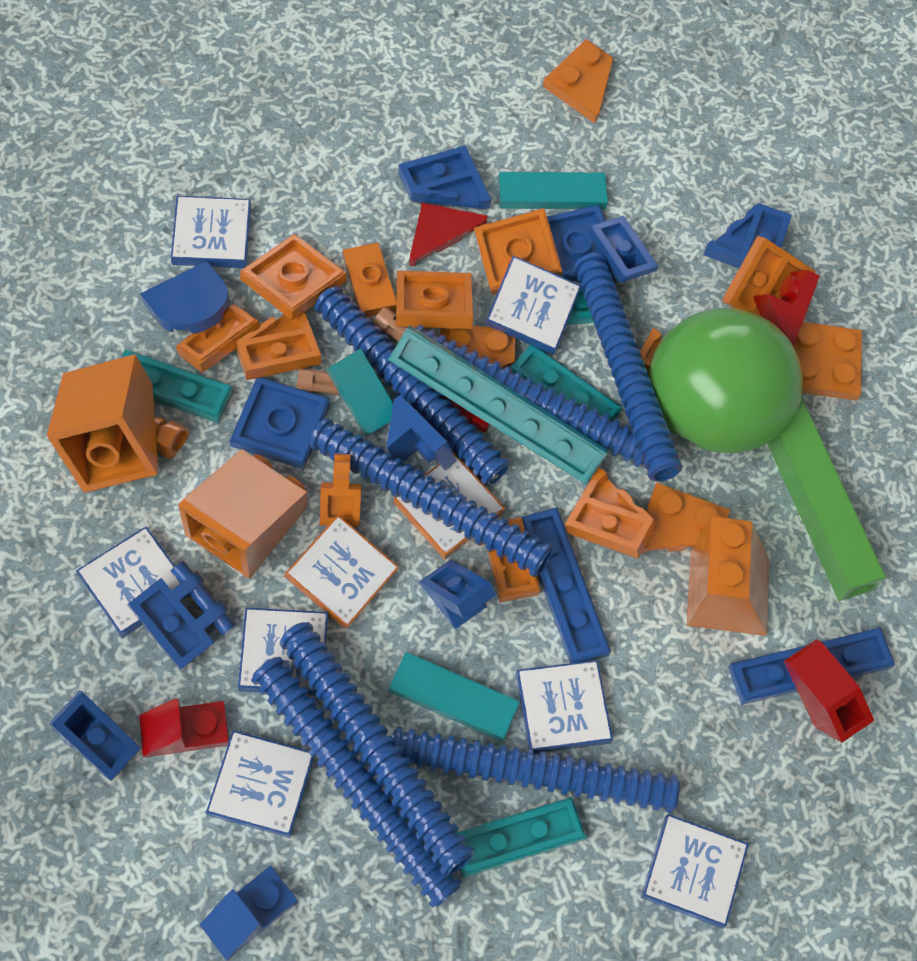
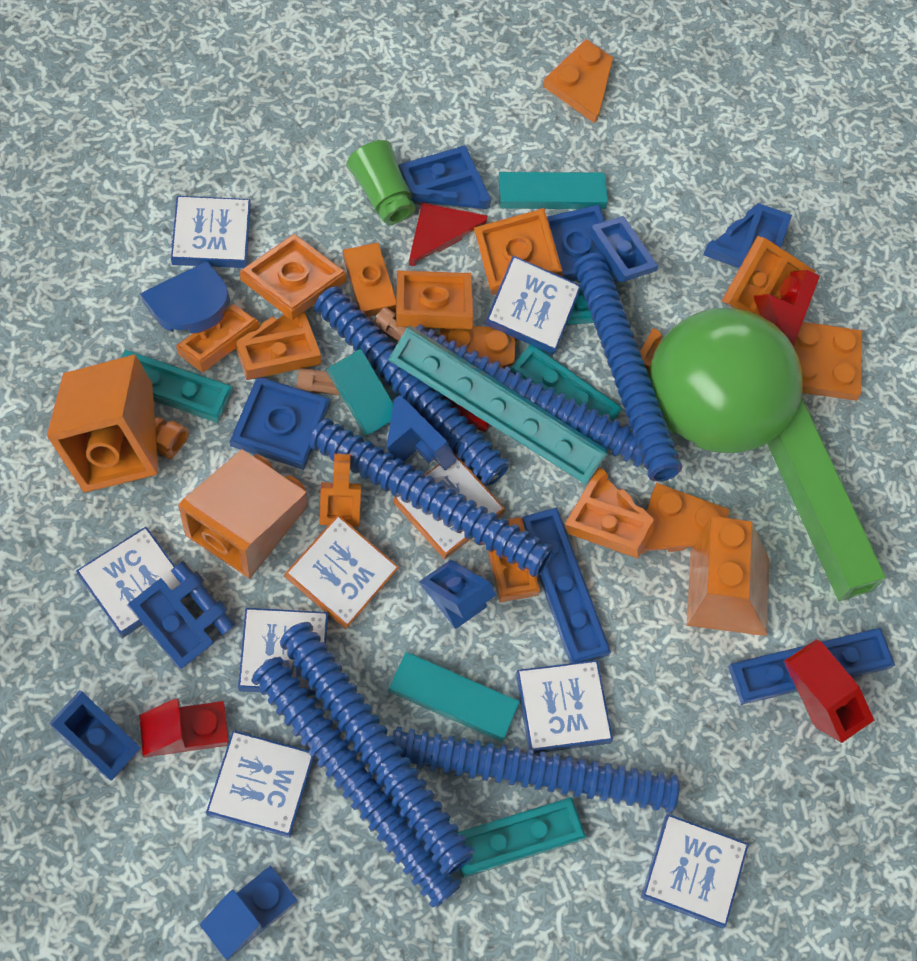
none -> bright green plant [346,140,416,226]

